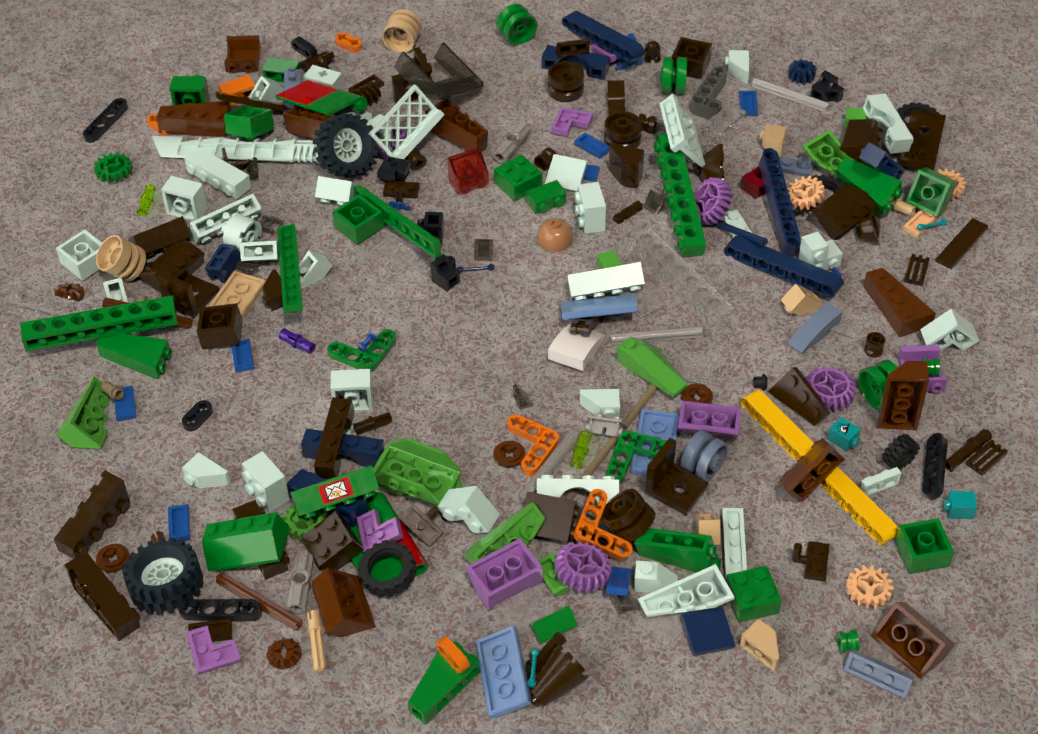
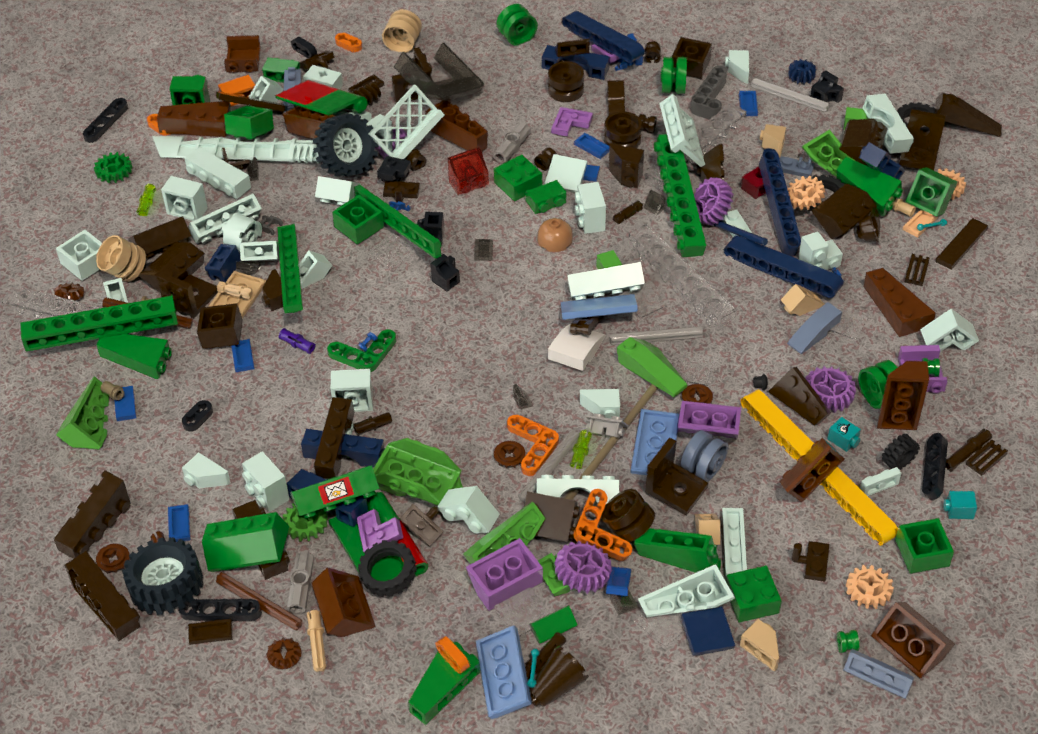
medium lavender plate [186,626,241,675] -> none
dark brown brick [302,511,364,570] -> none
dark blue hinge [457,264,494,273] -> none
green beam [606,431,676,484] -> none
light aqua slope [634,561,678,593] -> none
dark brown wheel [864,332,885,358] -> none
none -> tan axle [217,281,253,299]
none -> dark brown wedge [935,93,1002,137]

